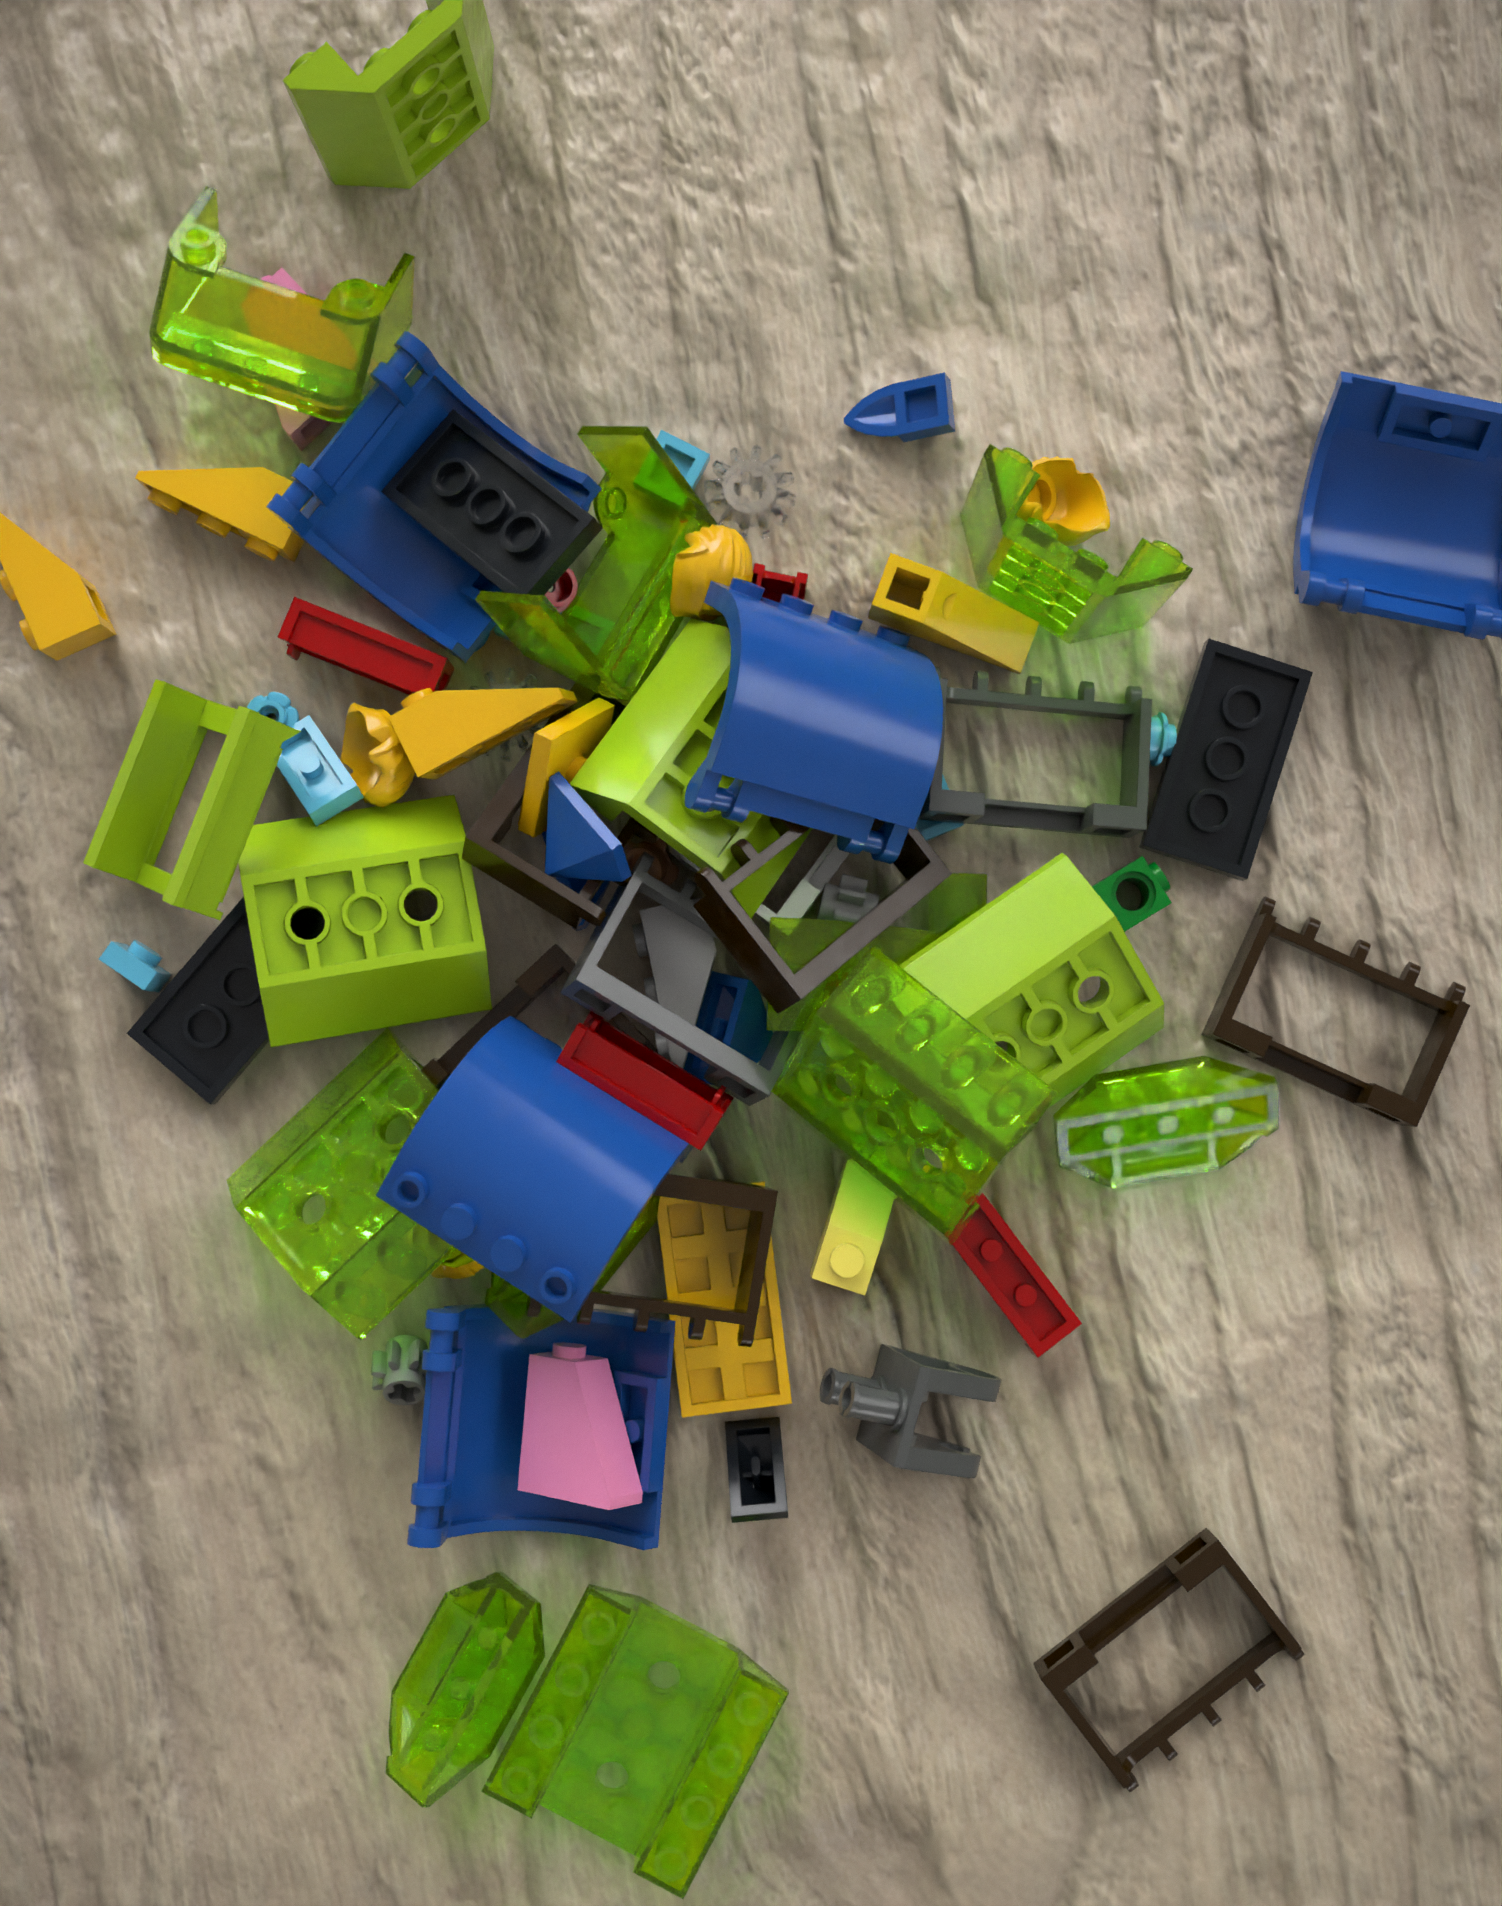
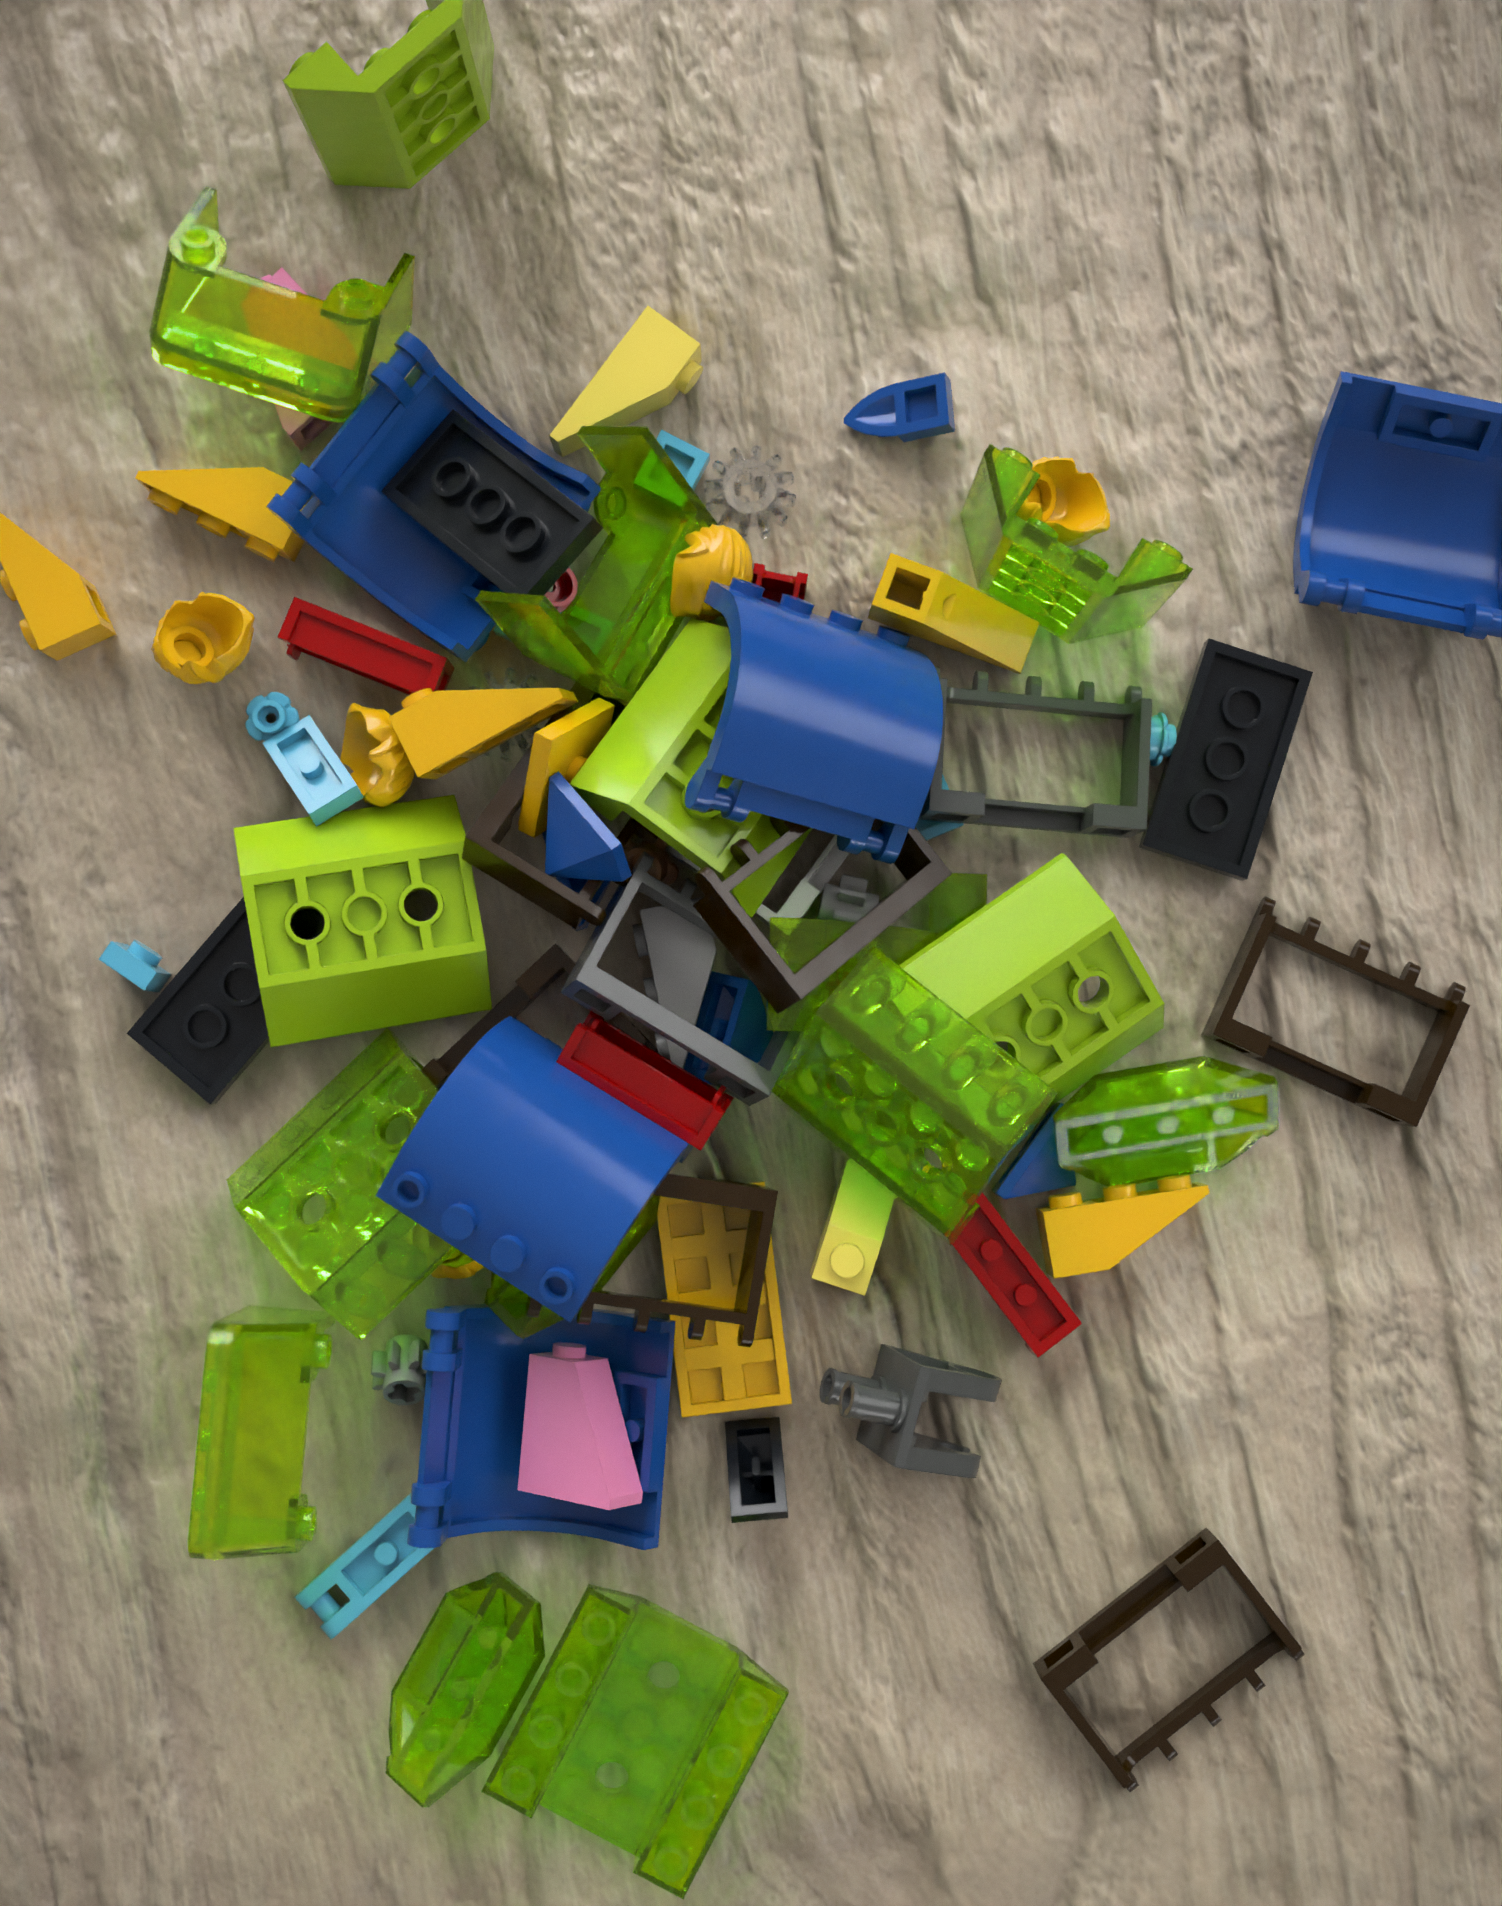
lime piece [83,679,301,920] -> none
green brick [1092,856,1172,932] -> none
none -> yellow hair [151,591,255,684]
none -> clear neon green windscreen [188,1305,336,1560]
none -> medium azure plate [294,1493,434,1639]
none -> light yellow slope [549,306,703,457]
none -> blue slope [991,1102,1076,1199]
none -> yellow slope [1035,1174,1209,1279]

